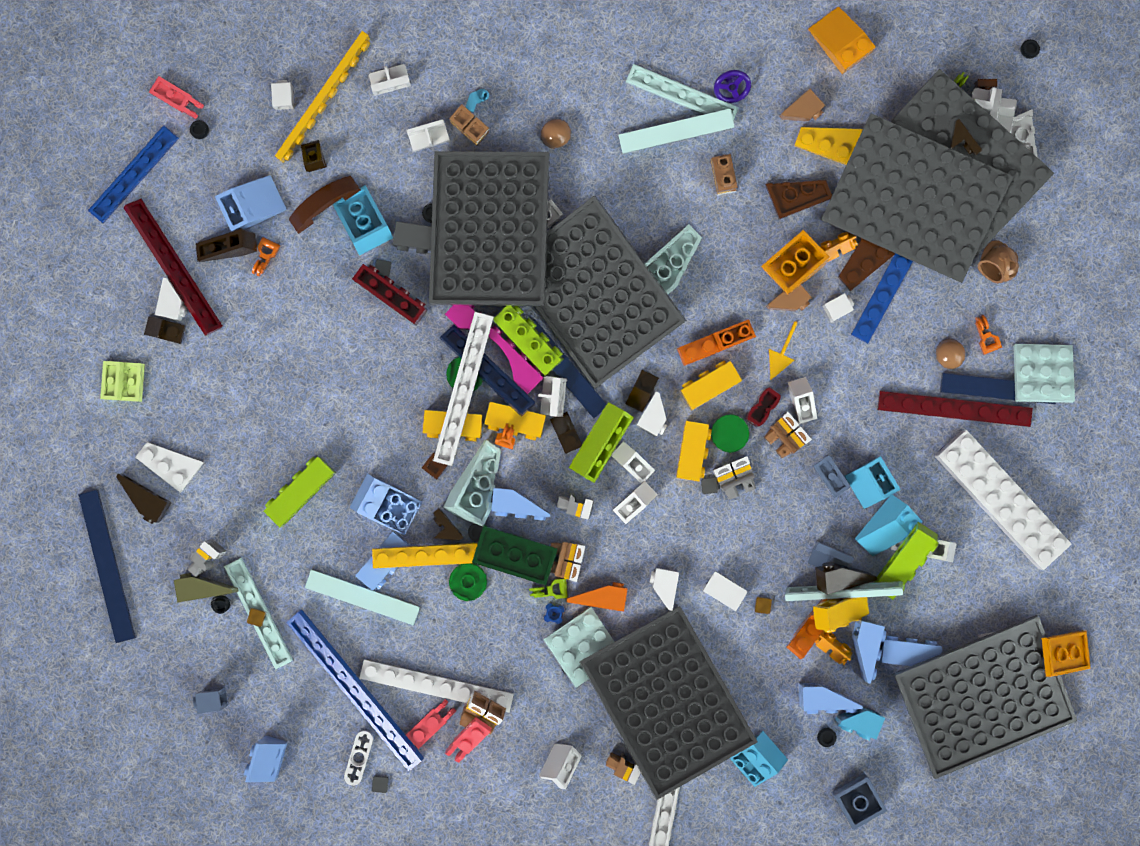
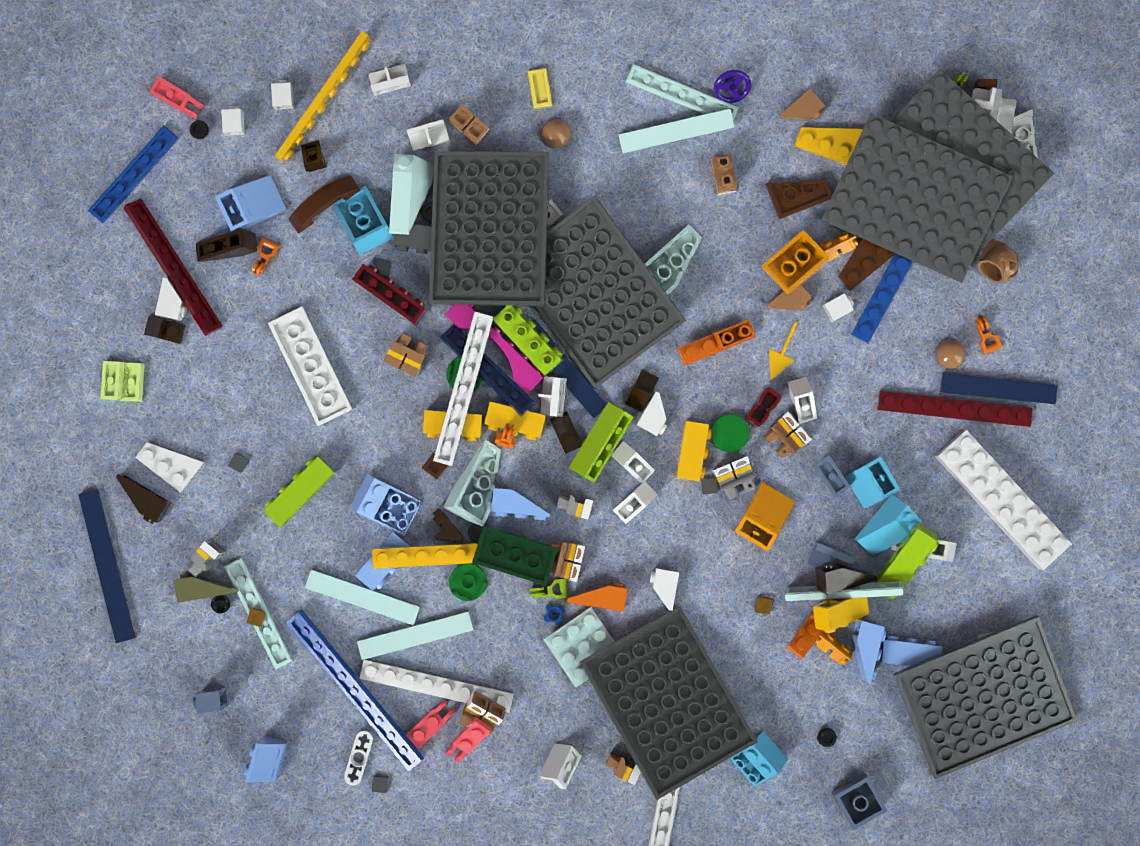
medium azure arm [466,89,489,113] -> none
yellow brick [680,360,742,411] -> none
white panel [702,572,747,611] -> none
light blue slope [799,683,863,714] -> none
light orange slope [808,6,876,74] -> none
medium azure slope [835,707,885,741] -> none
dark brown slope [950,119,982,155] -> none
light aqua plate [1013,344,1075,403] -> none
black plate [1020,39,1040,59] -> none
light orange tile [1042,630,1091,677] -> none
none -> white brick [221,106,245,136]
none -> dark grey piece [228,453,249,473]
none -> white plate [268,307,353,426]
none -> light aqua tile [357,611,474,660]
none -> medium nougat hips [383,333,428,378]
none -> light aqua wedge [389,154,434,235]
none -> light yellow tile [528,68,552,109]
none -> light orange slope [733,482,795,551]

